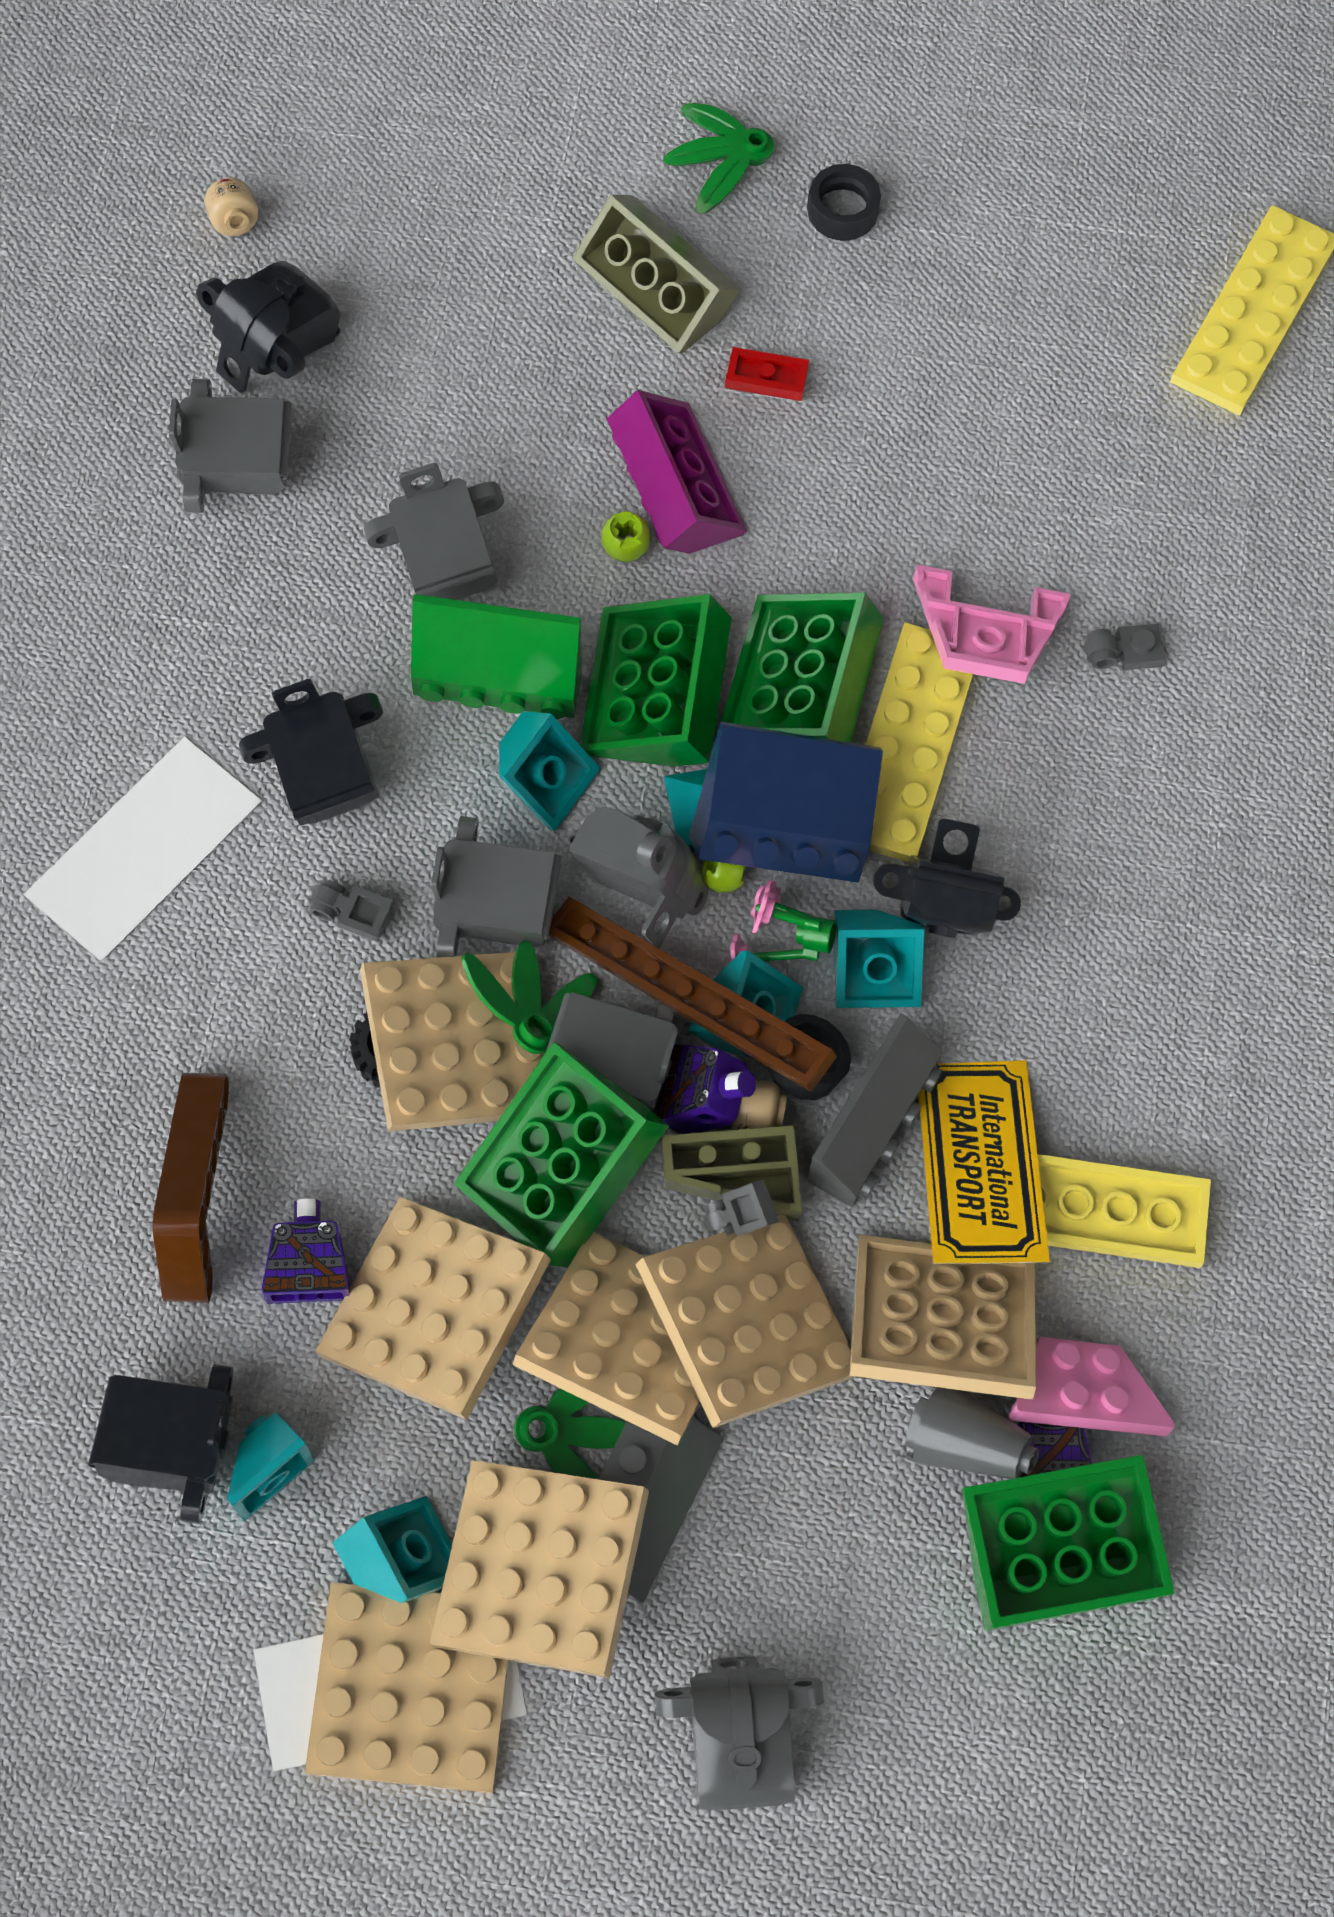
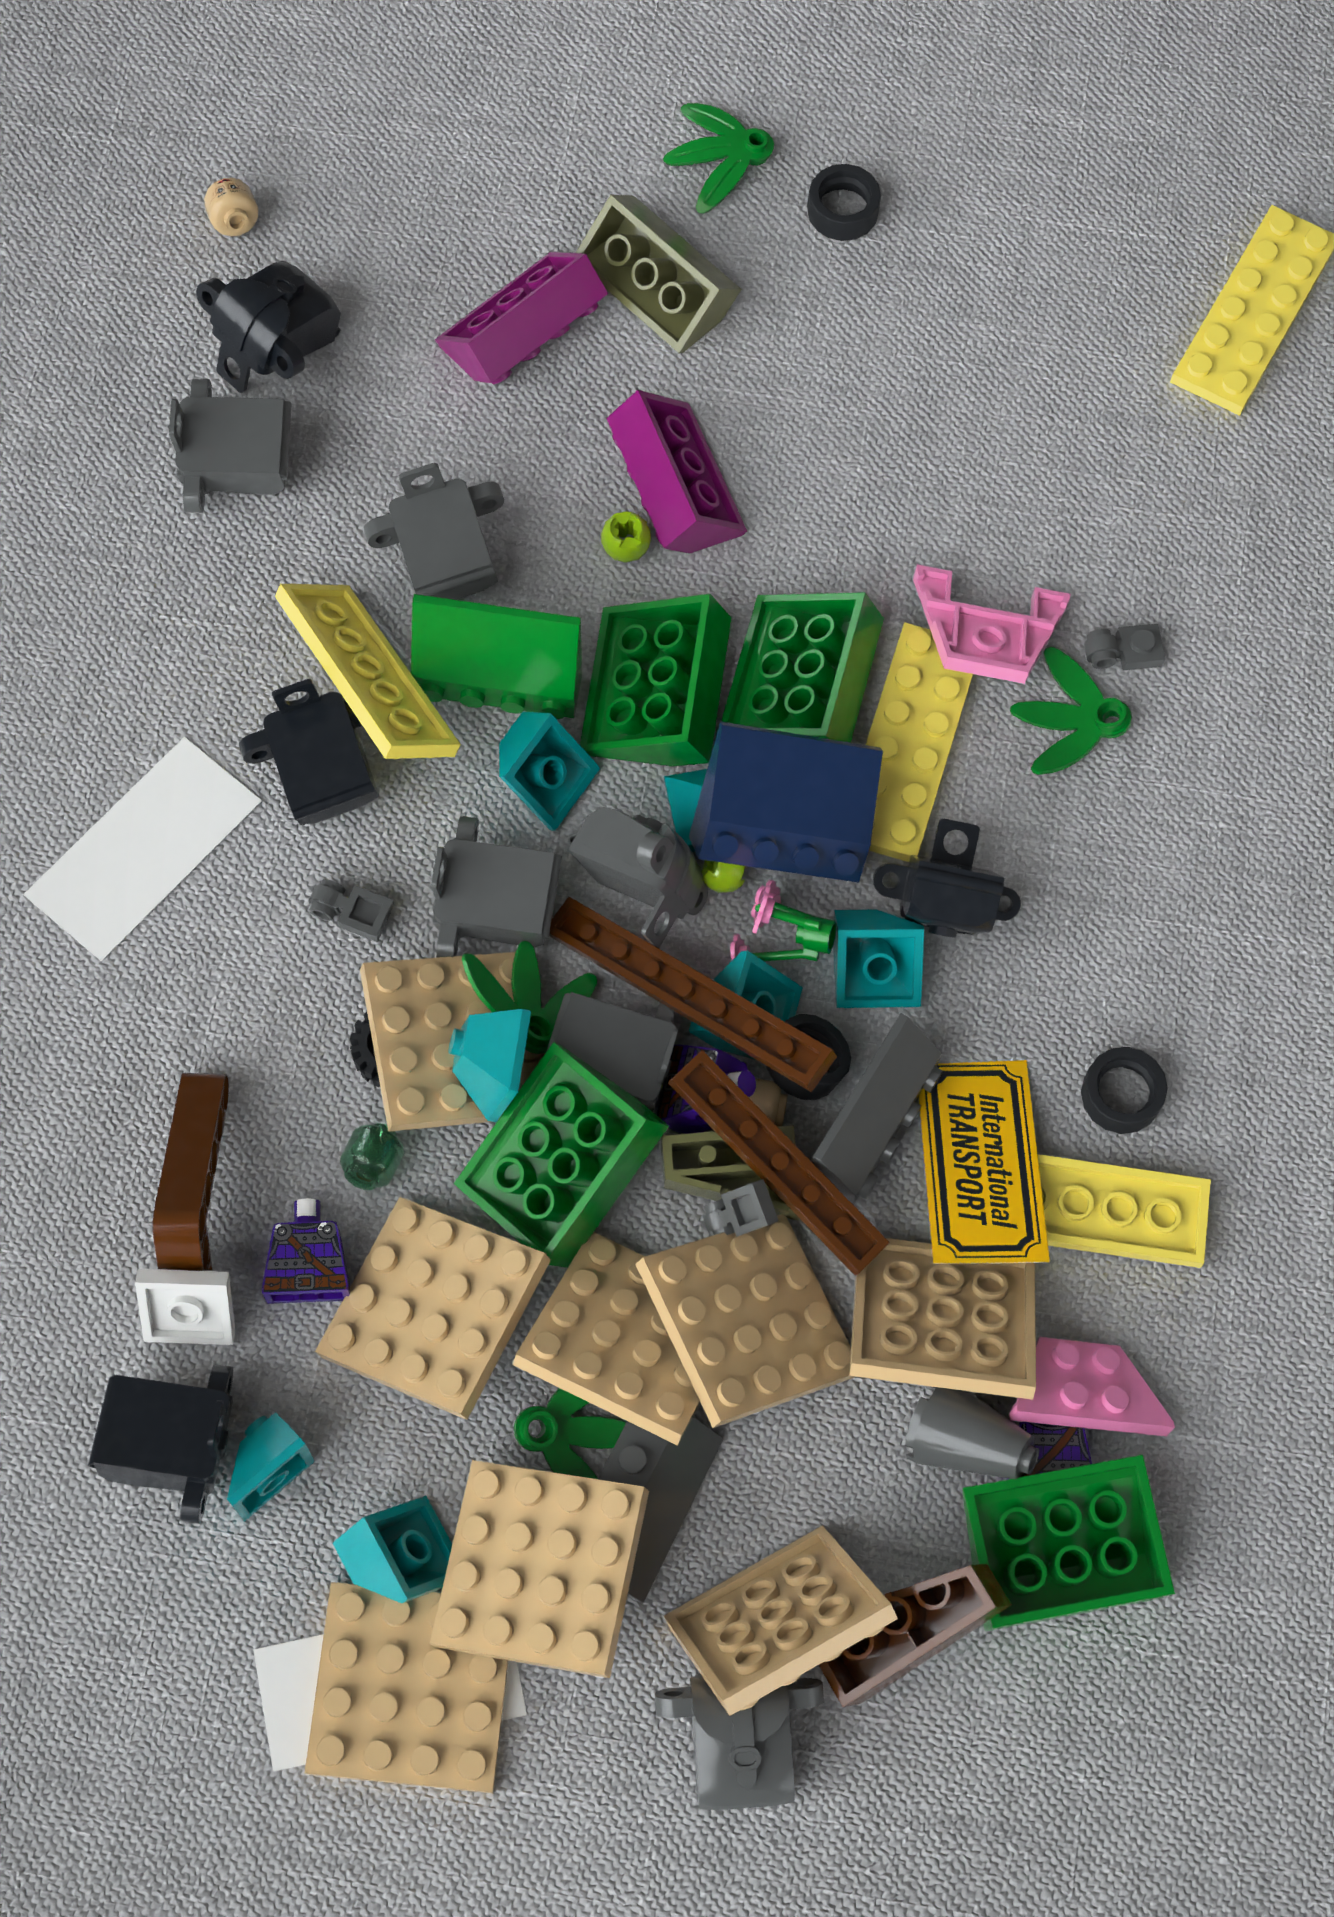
red plate [725,347,809,401] -> none
none -> white plate [135,1269,236,1345]
none -> light yellow plate [275,584,461,759]
none -> clear green head [340,1123,405,1190]
none -> magenta slope [435,252,608,384]
none -> teal slope [448,1009,531,1123]
none -> tan plate [664,1525,898,1716]
none -> reddish brown plate [668,1050,890,1276]
none -> reddish brown wedge [819,1564,1012,1707]
none -> green plant [1010,647,1132,775]
none -> black tyre [1081,1047,1168,1134]

